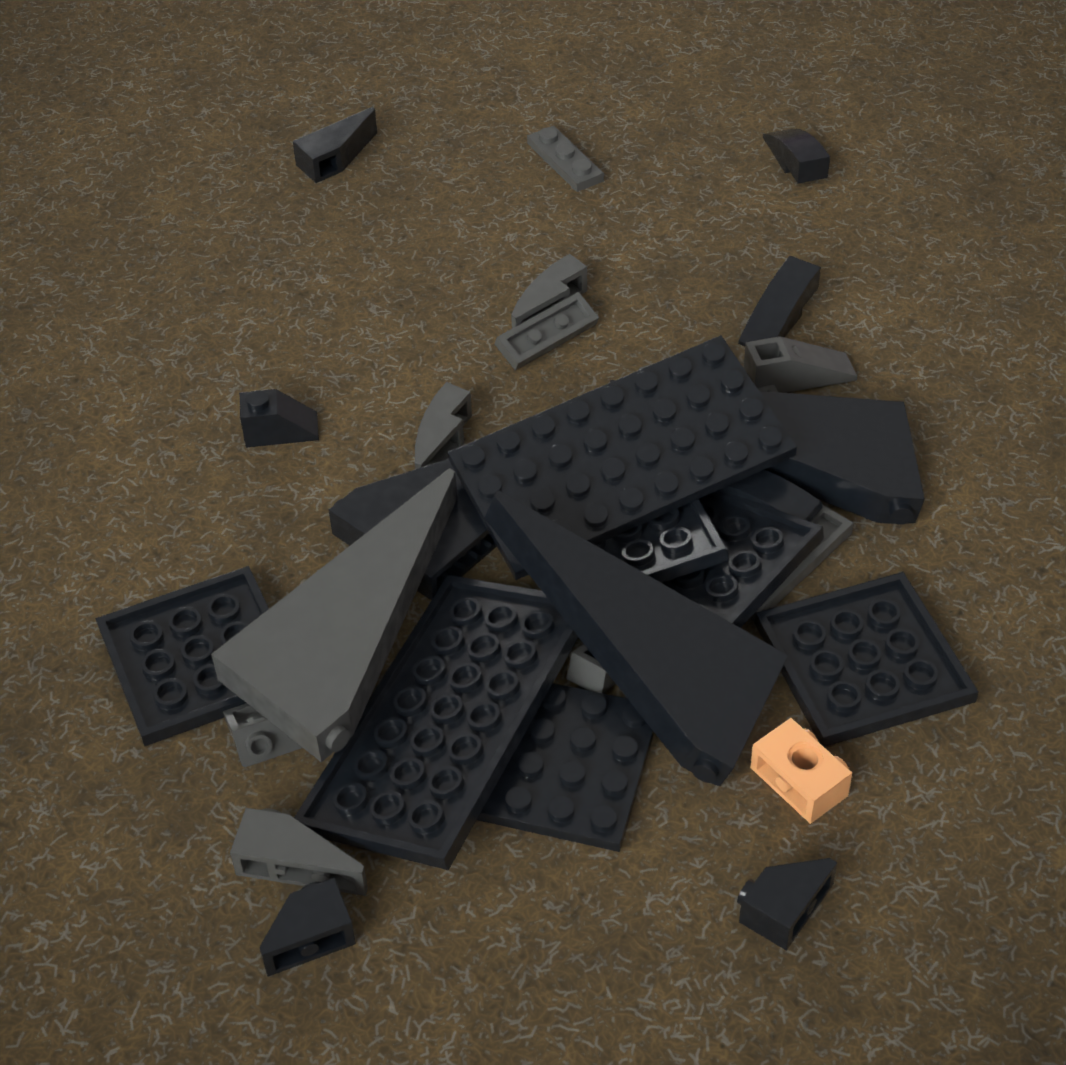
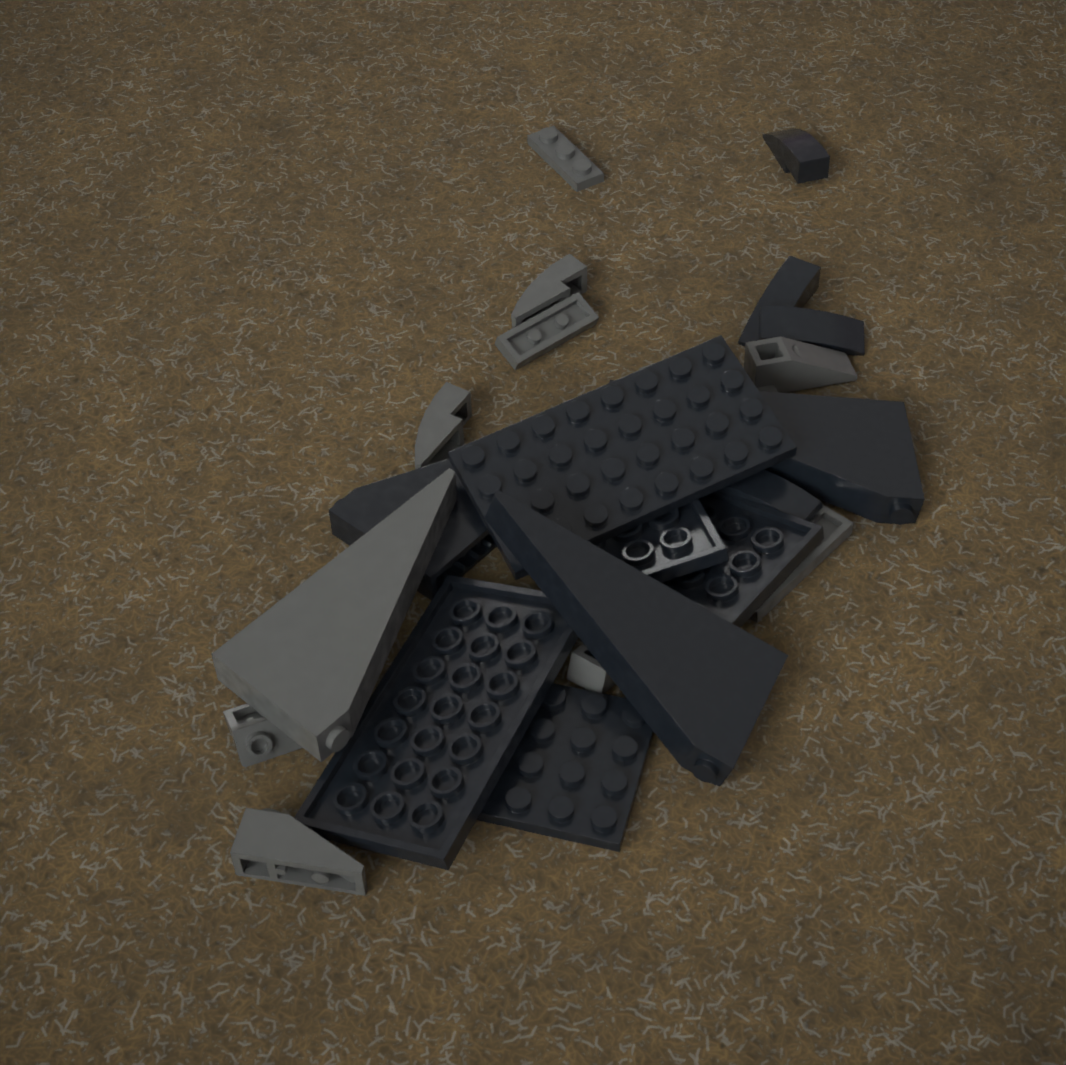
black plate [95,566,269,747] -> none
black slope [239,389,319,448] -> none
black slope [259,878,356,977] -> none
black slope [293,107,377,183] -> none
black slope [737,858,837,951] -> none
light nougat brick [750,718,852,824] -> none
black plate [755,572,979,747] -> none
none -> black slope [759,305,865,356]

